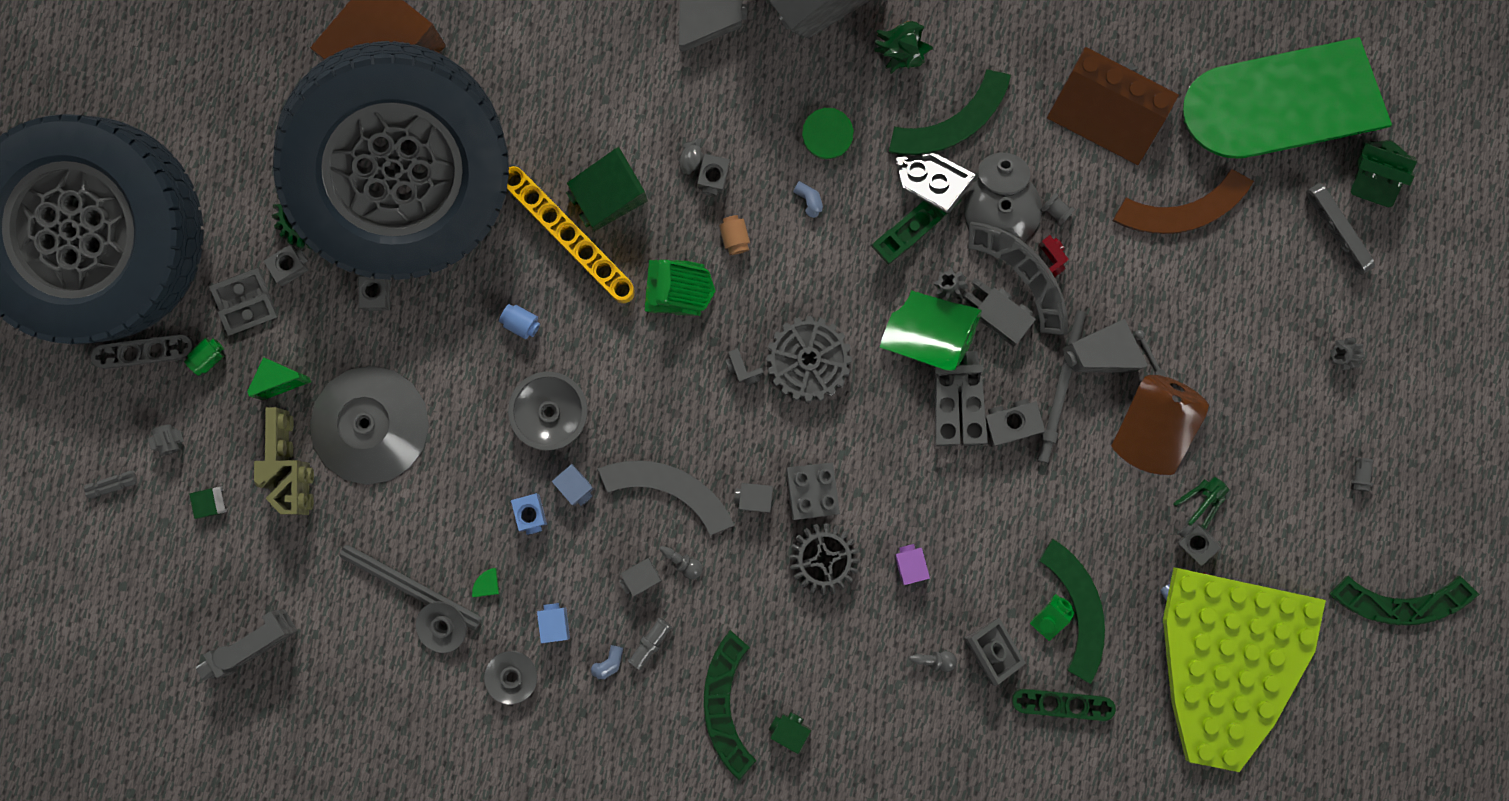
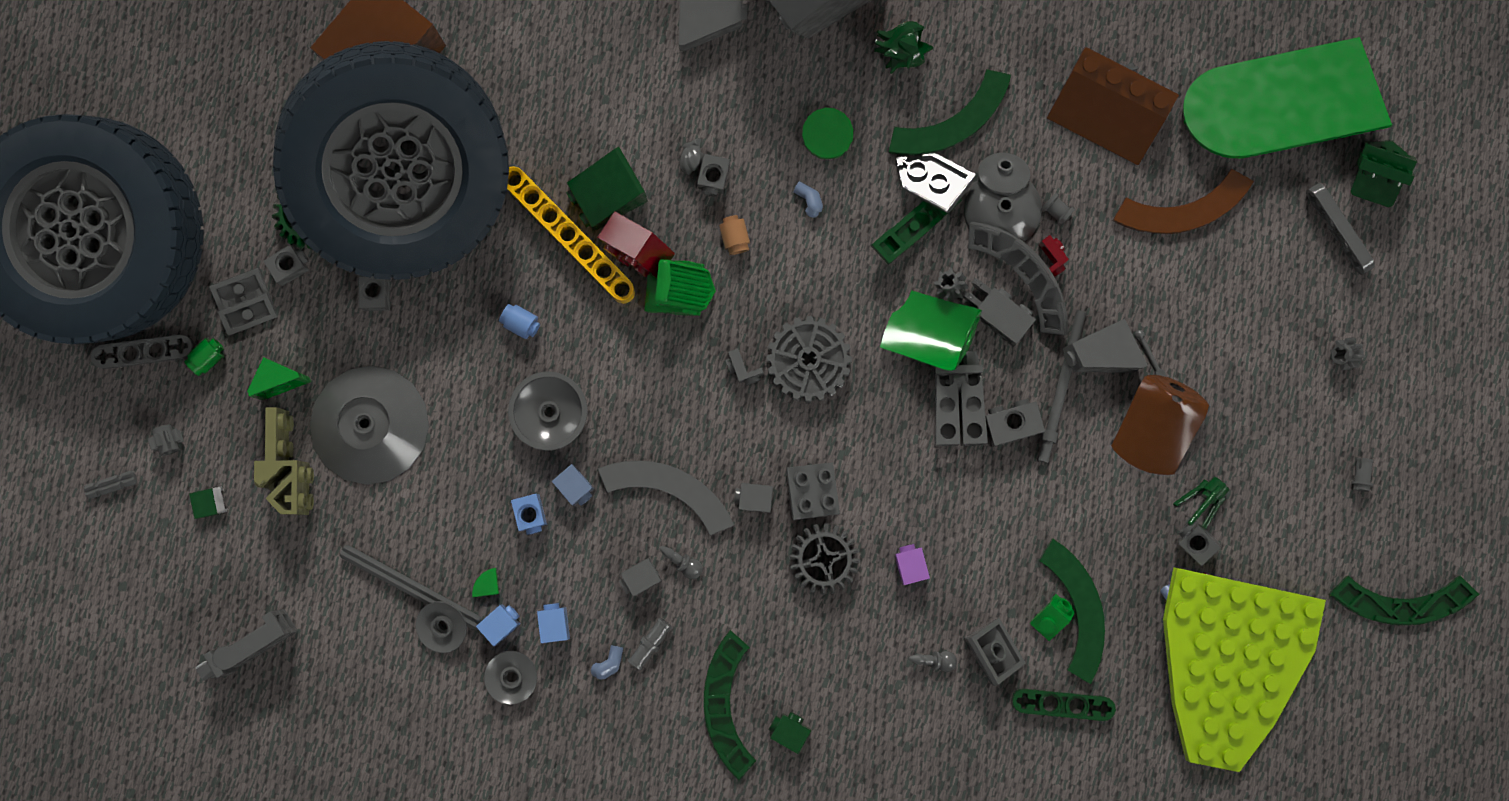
none -> medium blue brick [476,604,520,646]
none -> dark red piece [597,212,675,279]

